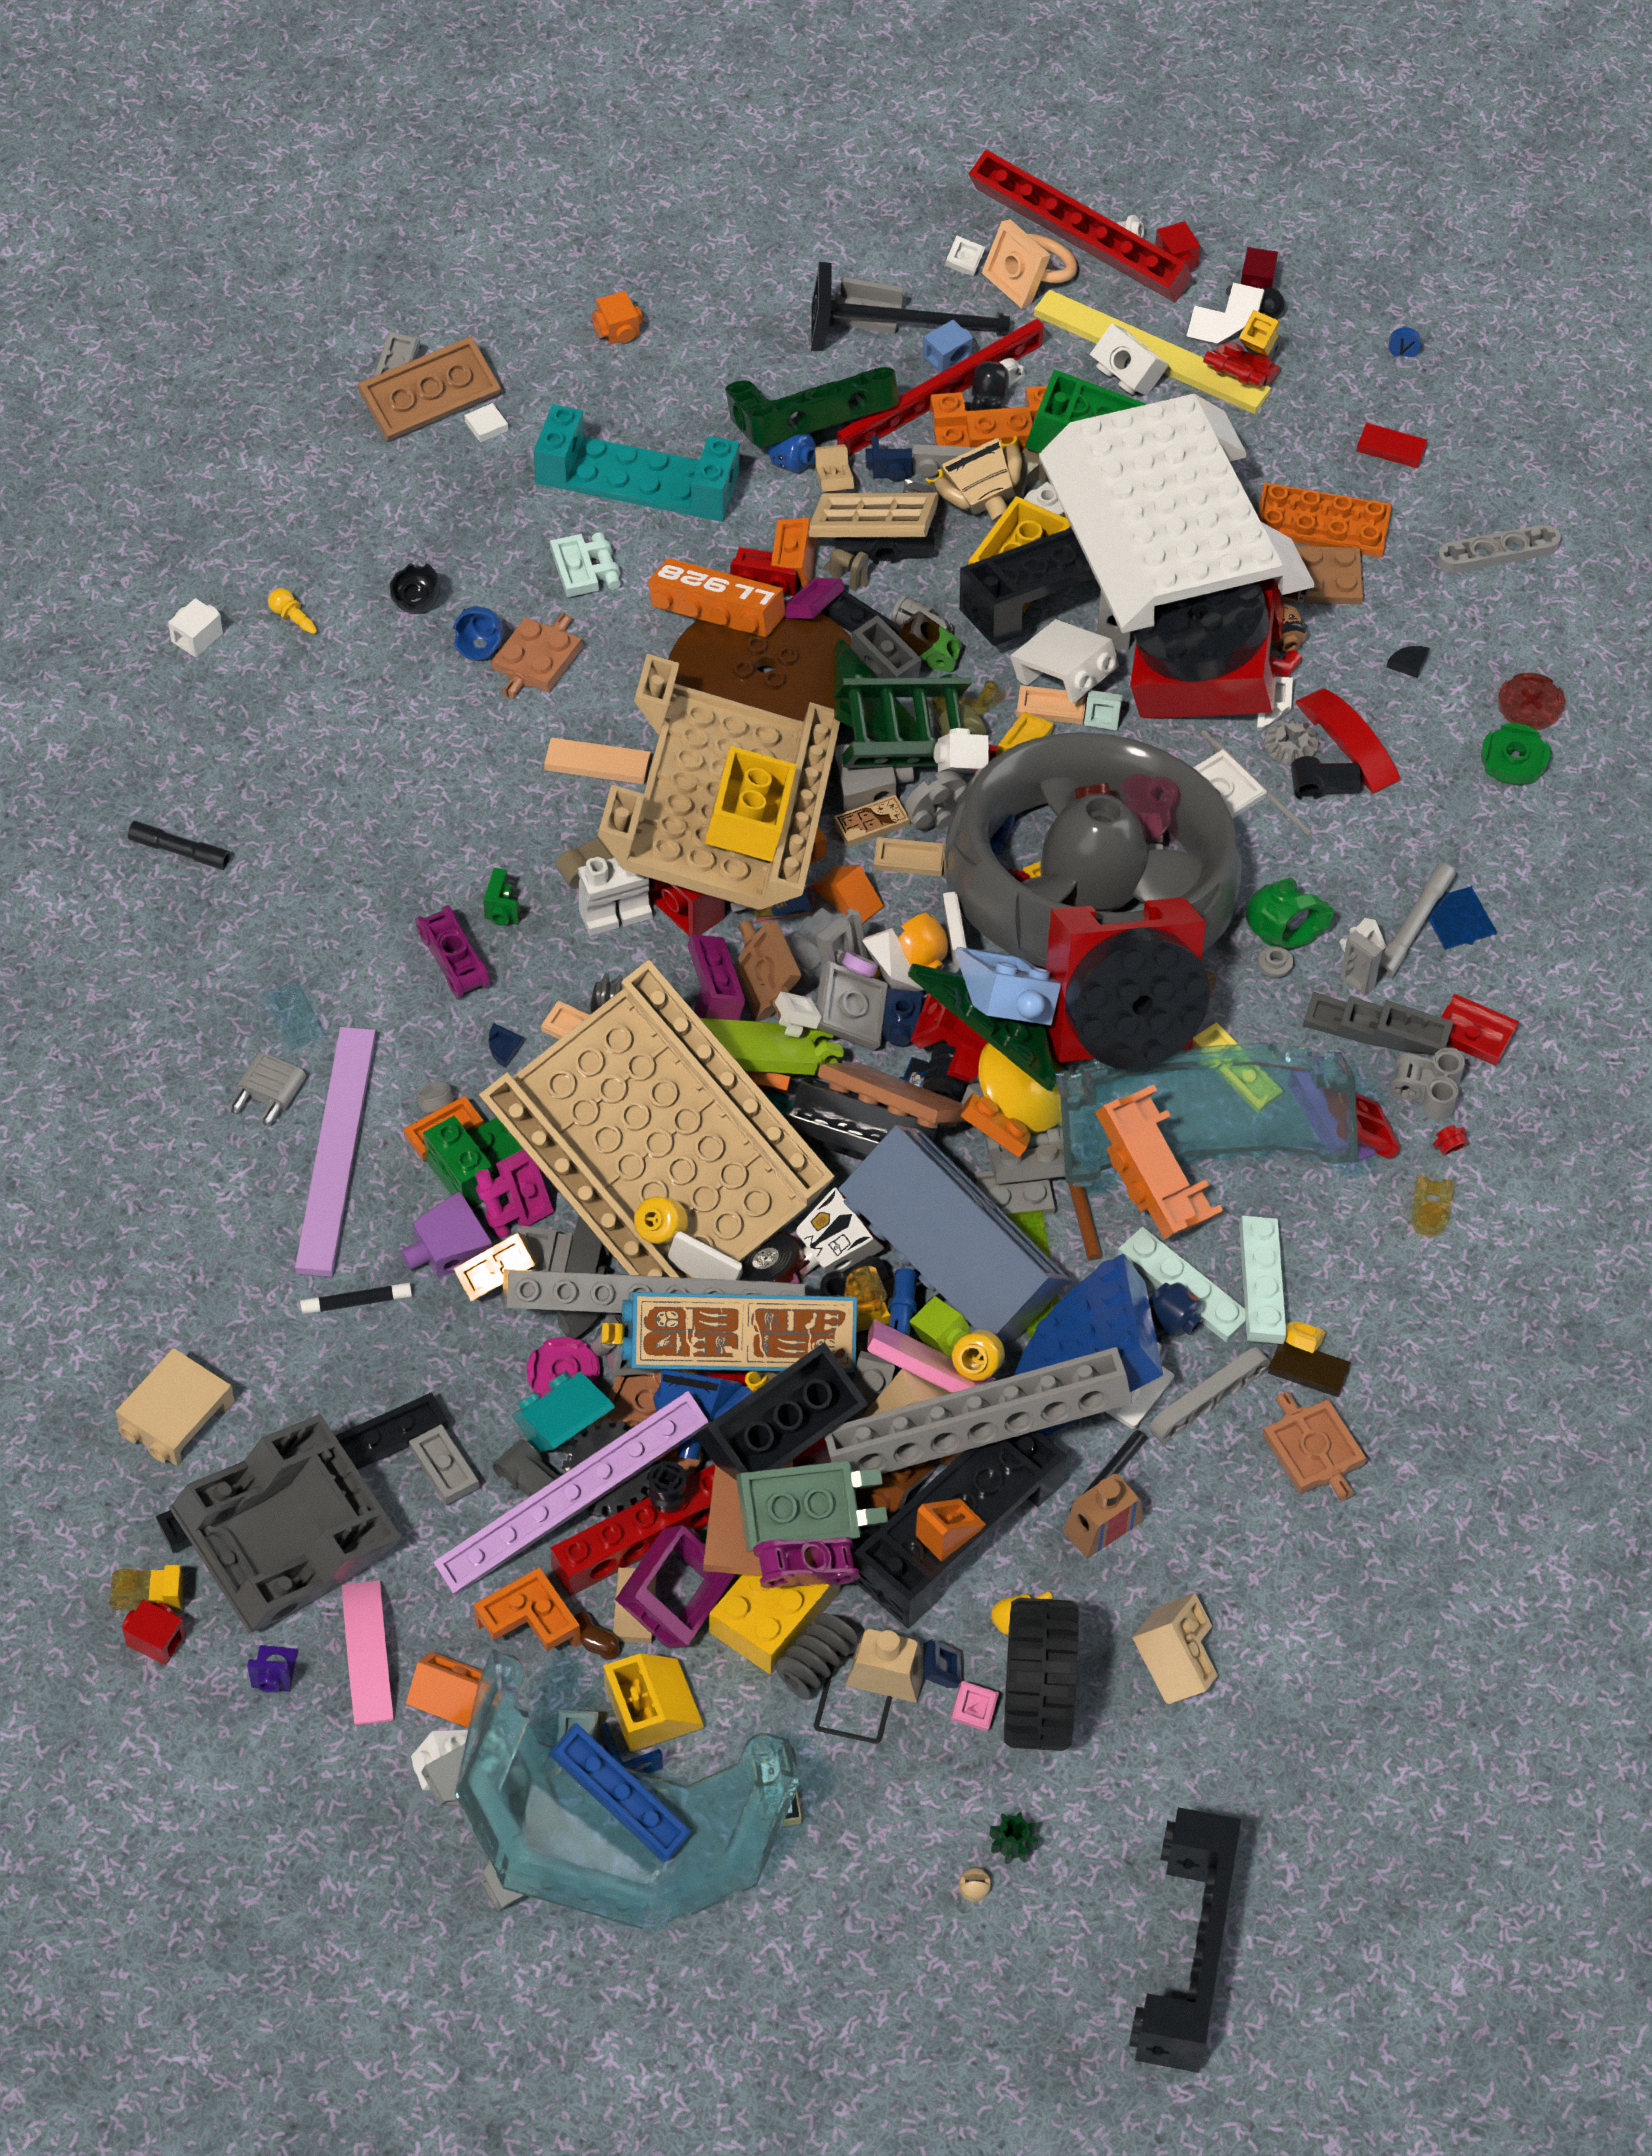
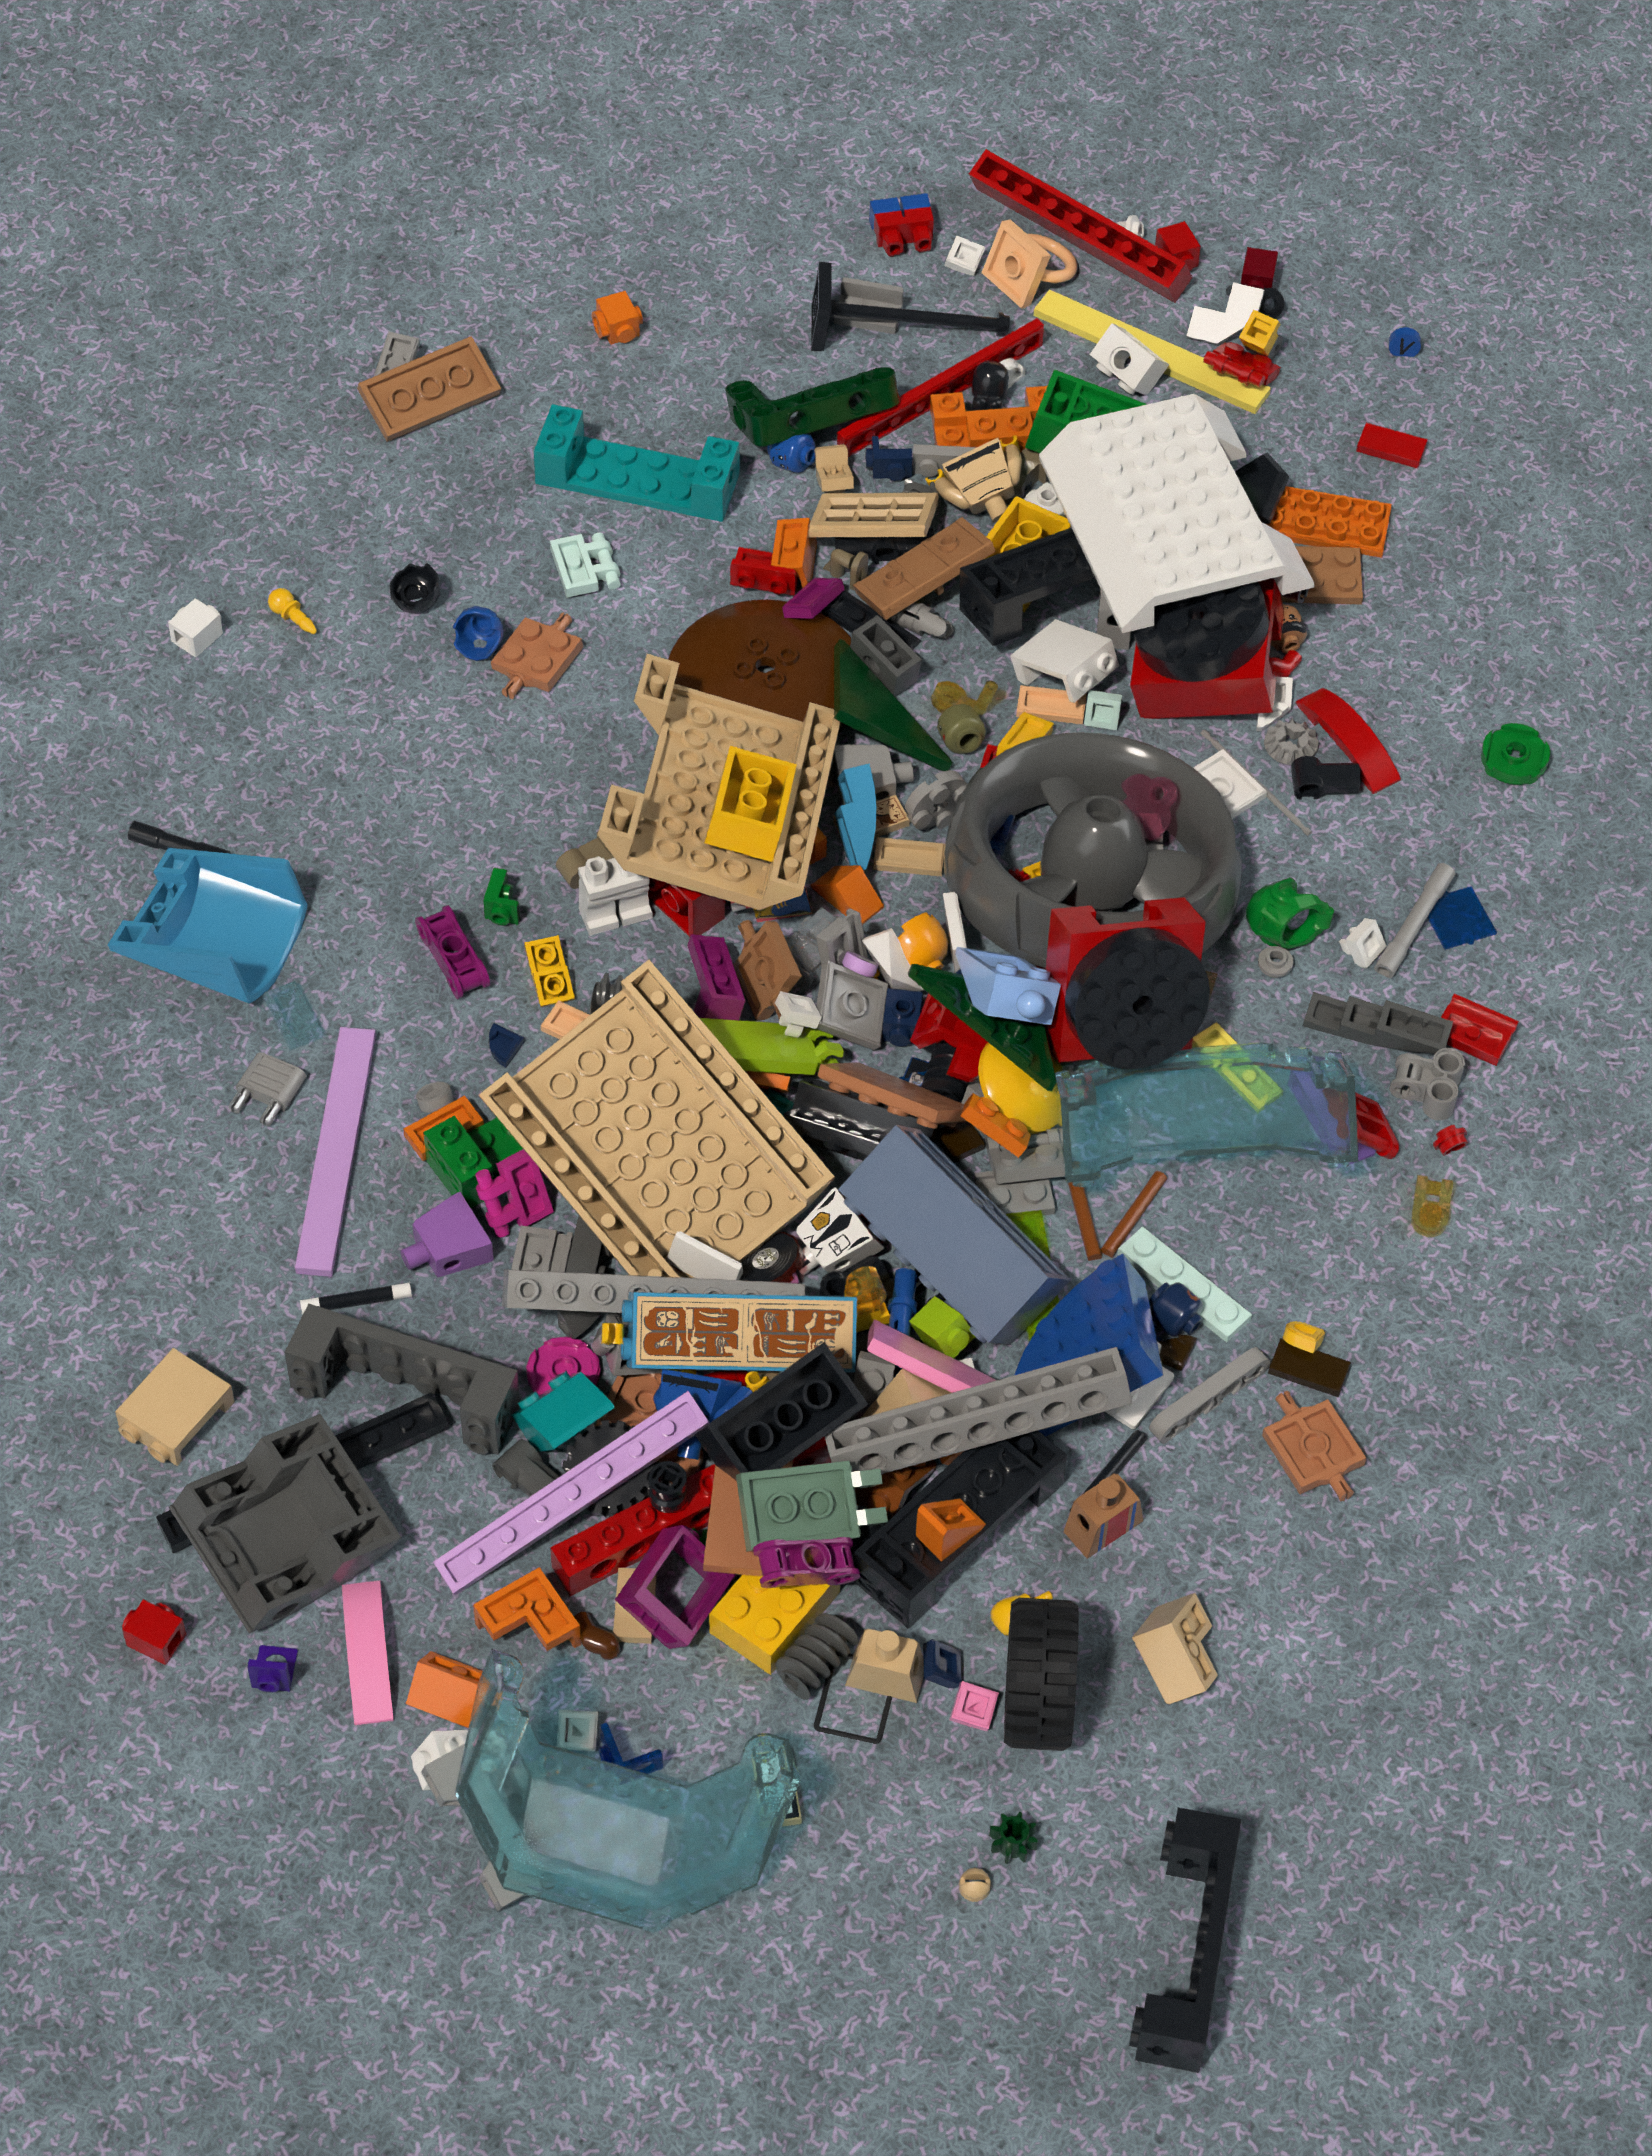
leg [109,1565,184,1612] -> none
light grey plate [409,1424,479,1505] -> none
hinge [454,1233,538,1302] -> none
white tile [464,403,508,442] -> none
light nougat tile [544,738,651,784] -> none
blue tile [548,1723,691,1862] -> none
yellow slope [603,1653,704,1753] -> none
yellow head [634,1196,688,1245] -> none
orange brick [648,558,786,638] -> none
dark green fence [833,674,972,768] -> none
leg [898,611,962,672] -> none
medium blue brick [922,320,973,373] -> none
white brick [934,728,989,775] -> none
yellow head [952,1329,1005,1381] -> none
clear red tile [1074,783,1110,800] -> none
orange bracket [1095,1085,1223,1240] -> none
light aqua plate [1239,1216,1286,1344] -> none
light grey plate [1340,930,1383,996] -> none
black tile [1386,646,1430,678] -> none
light grey beam [1437,525,1561,573] -> none
clear red tile [1498,673,1565,730] -> none
none -> dark azure windscreen [108,848,308,1004]
none -> dark grey plate [285,1303,520,1455]
none -> yellow slope [524,935,575,1007]
none -> dark azure slope [834,763,877,871]
none -> medium nougat container [853,517,996,620]
none -> red hips [869,193,934,256]
none -> dark brown tile [937,1122,985,1163]
none -> dark orange bar [1100,1171,1167,1258]
none -> dark brown tile [1158,1335,1197,1371]
none -> black tile [1235,452,1289,524]

